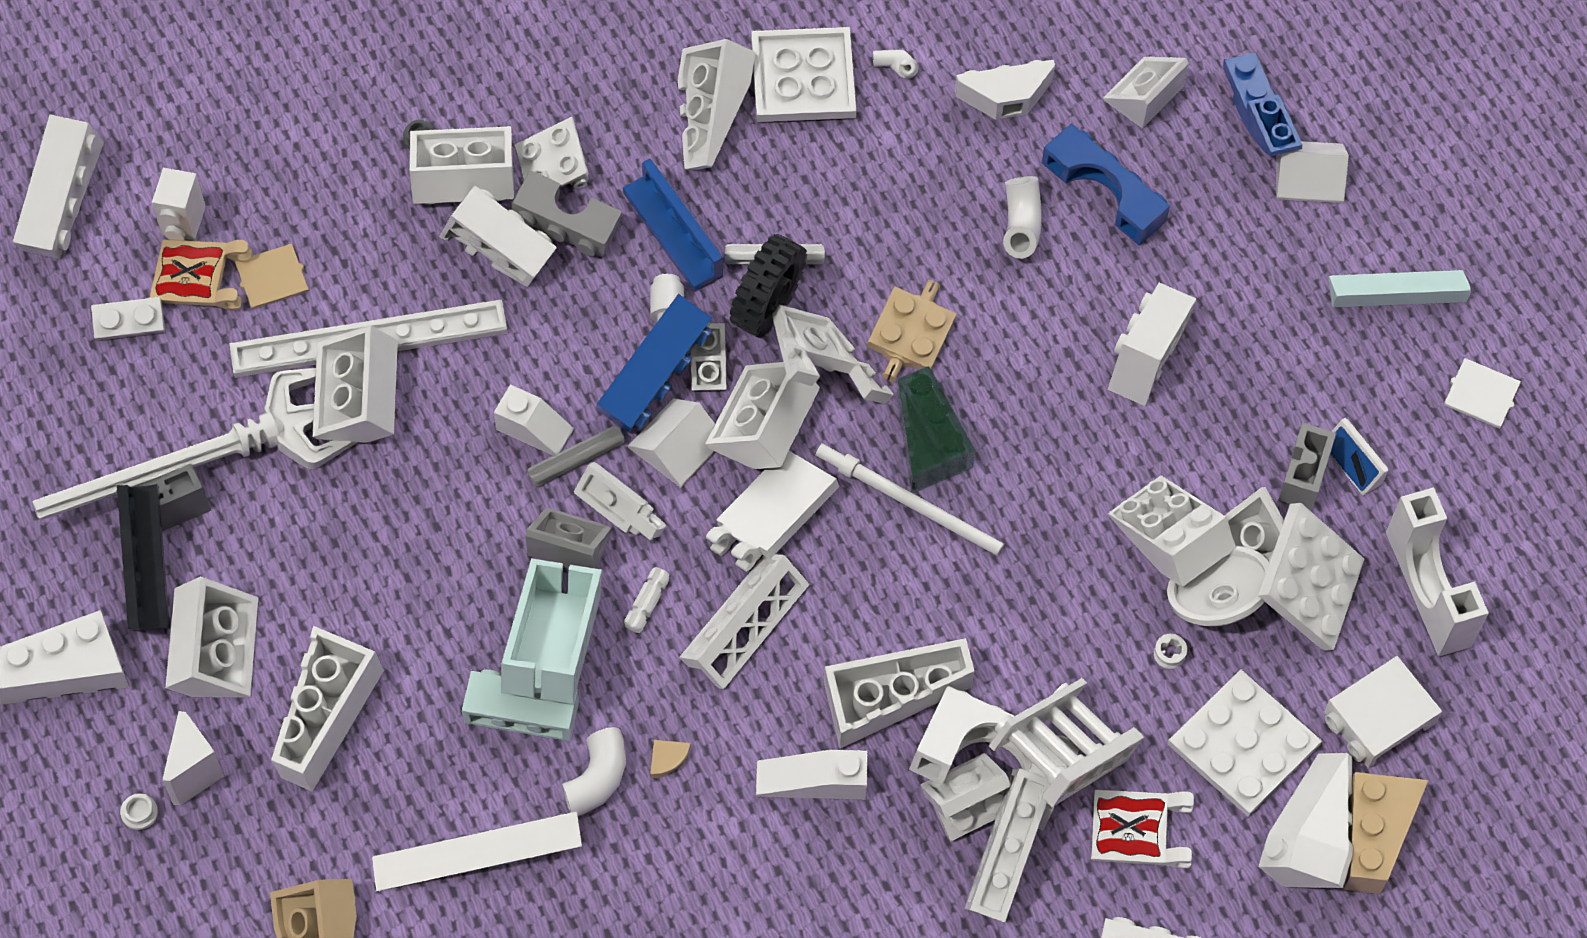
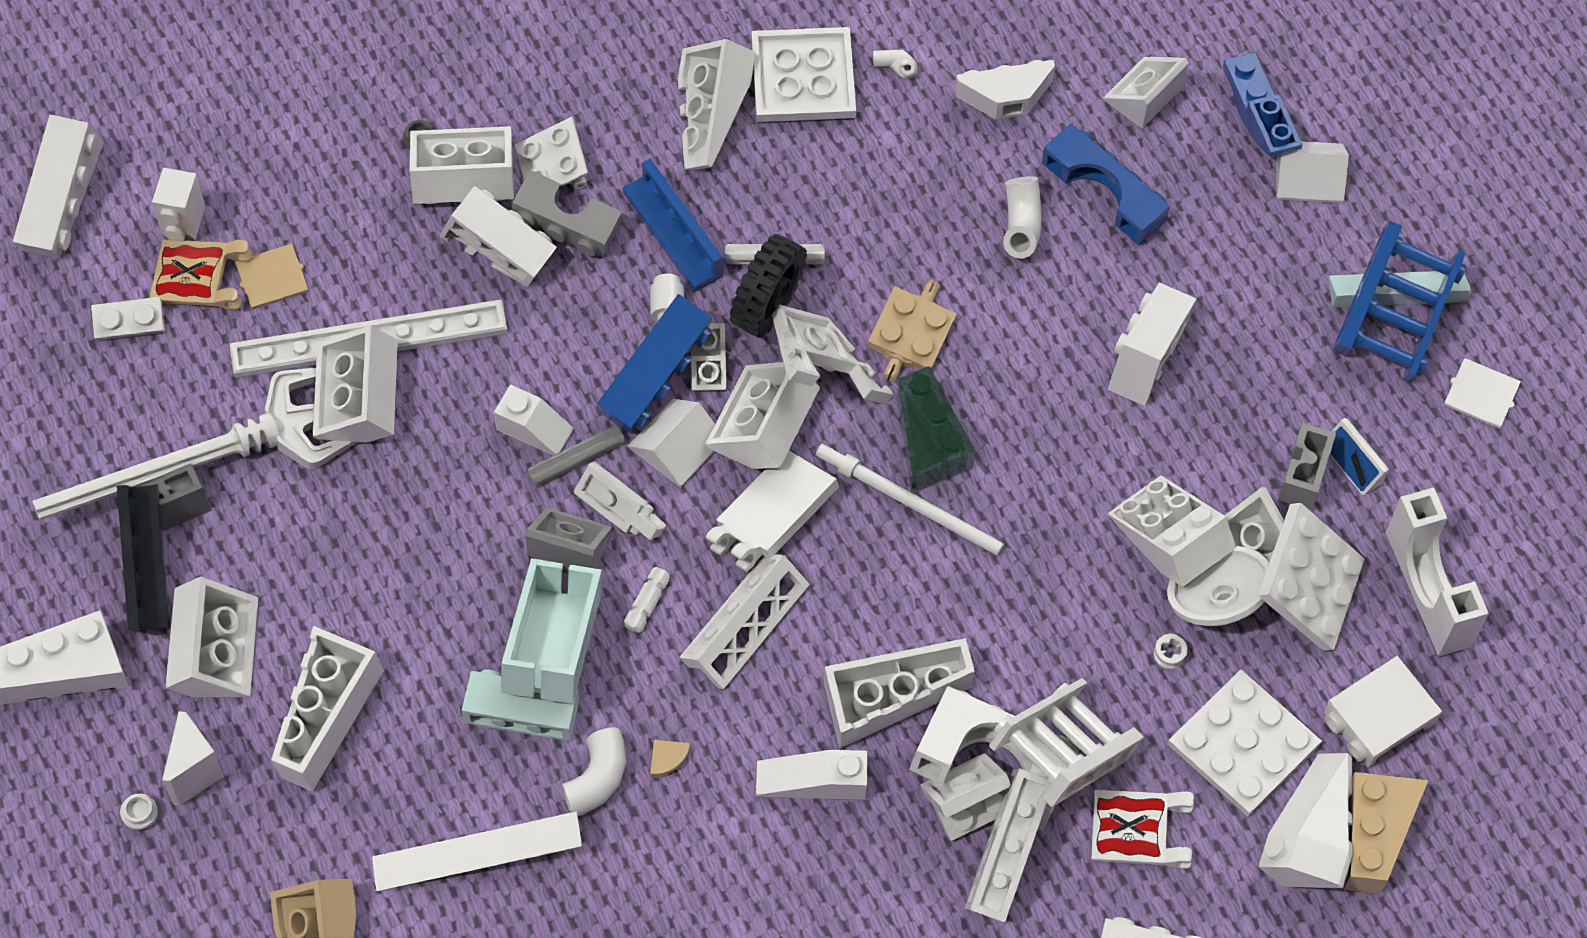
none -> blue fence [1332,221,1466,382]

